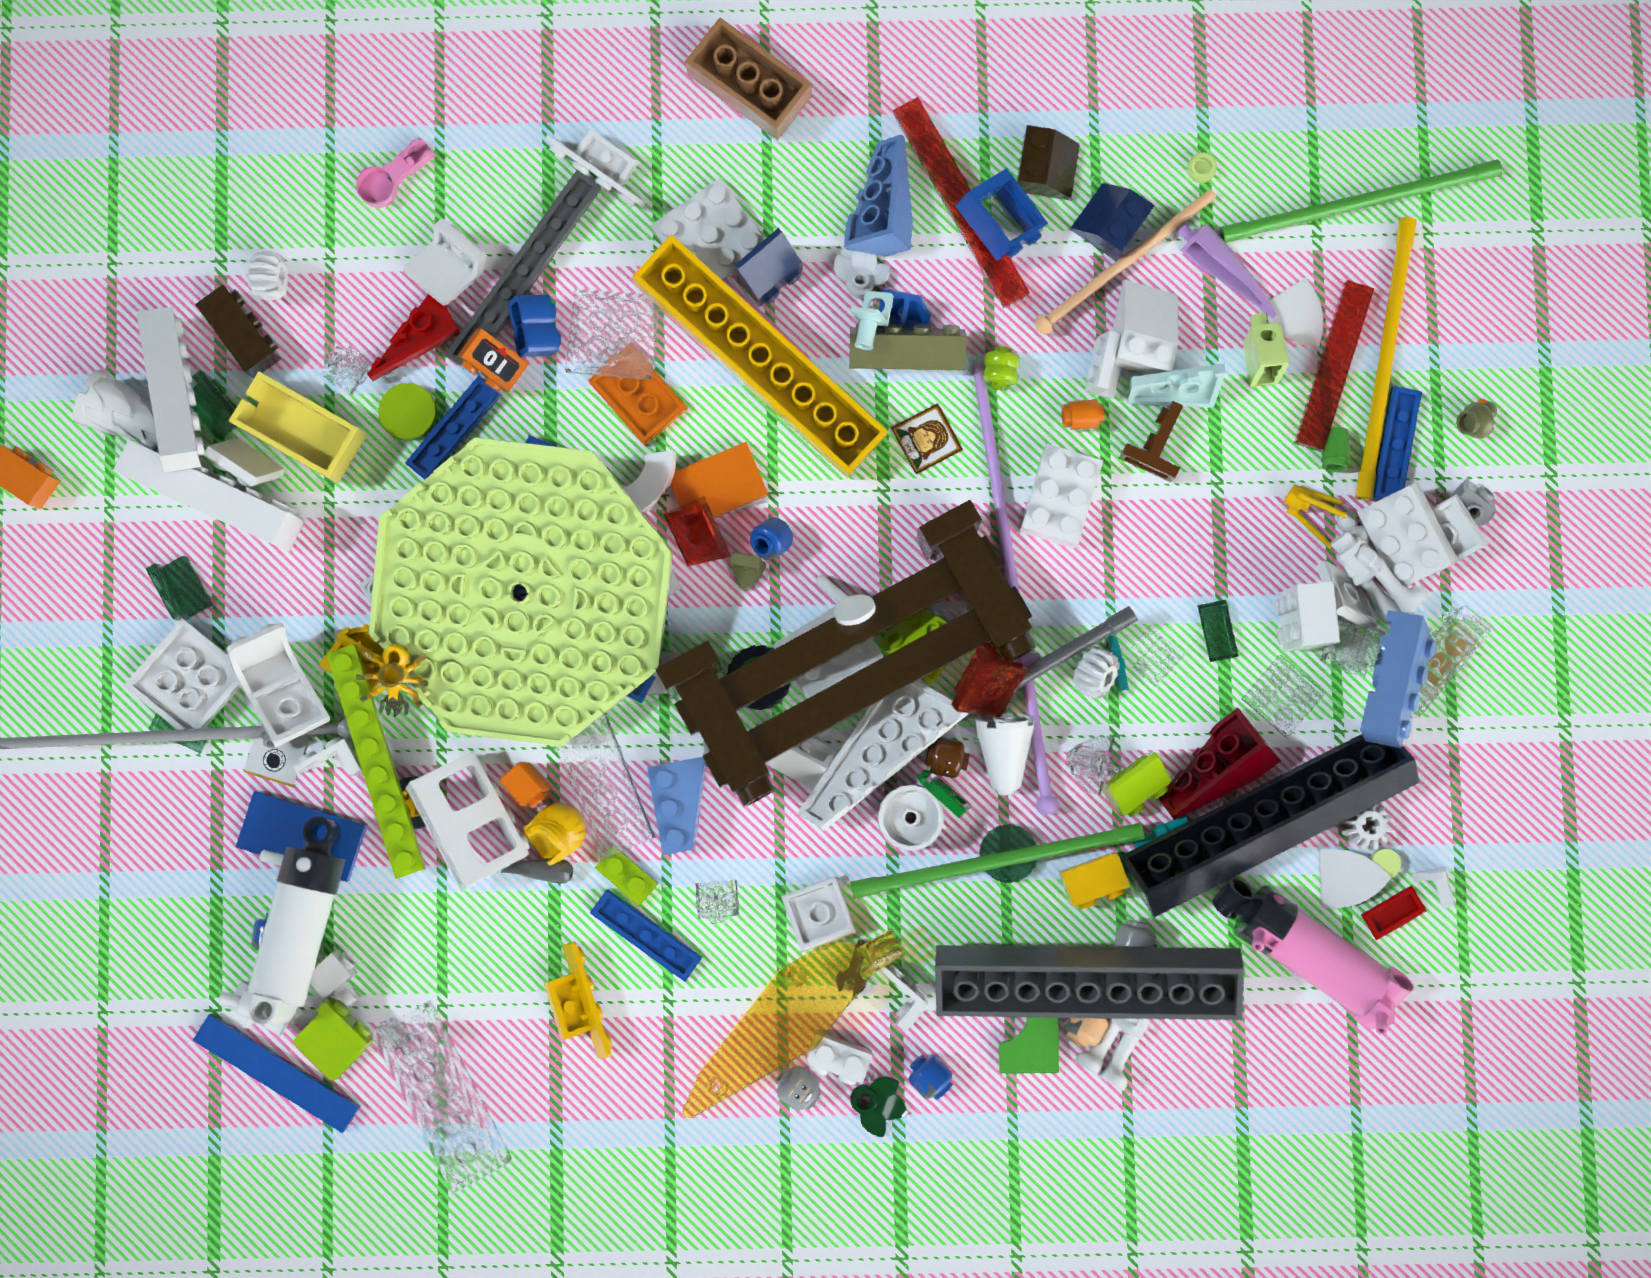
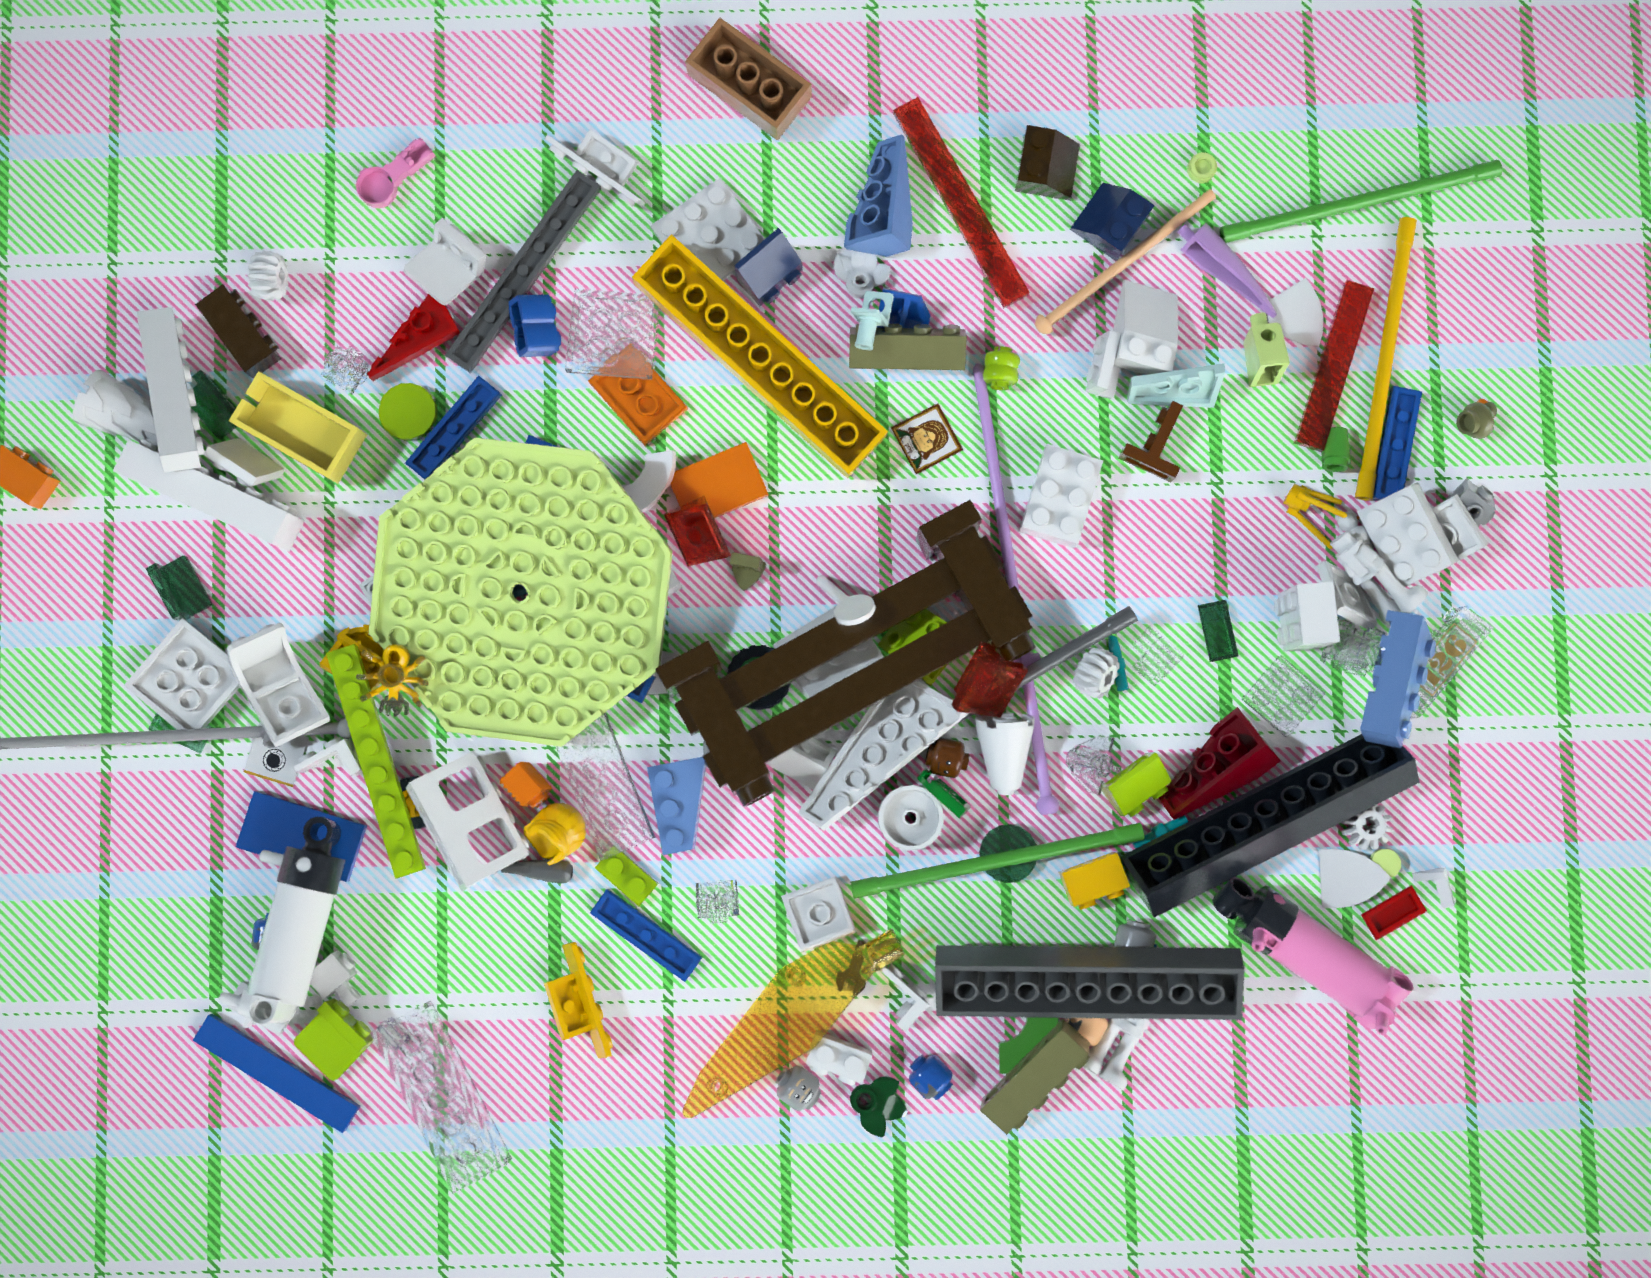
brick [457,328,529,393] -> none
blue head [750,517,793,560] -> none
blue window [956,168,1048,261] -> none
orange brick [1061,399,1105,430] -> none
none -> olive brick [980,1019,1090,1135]

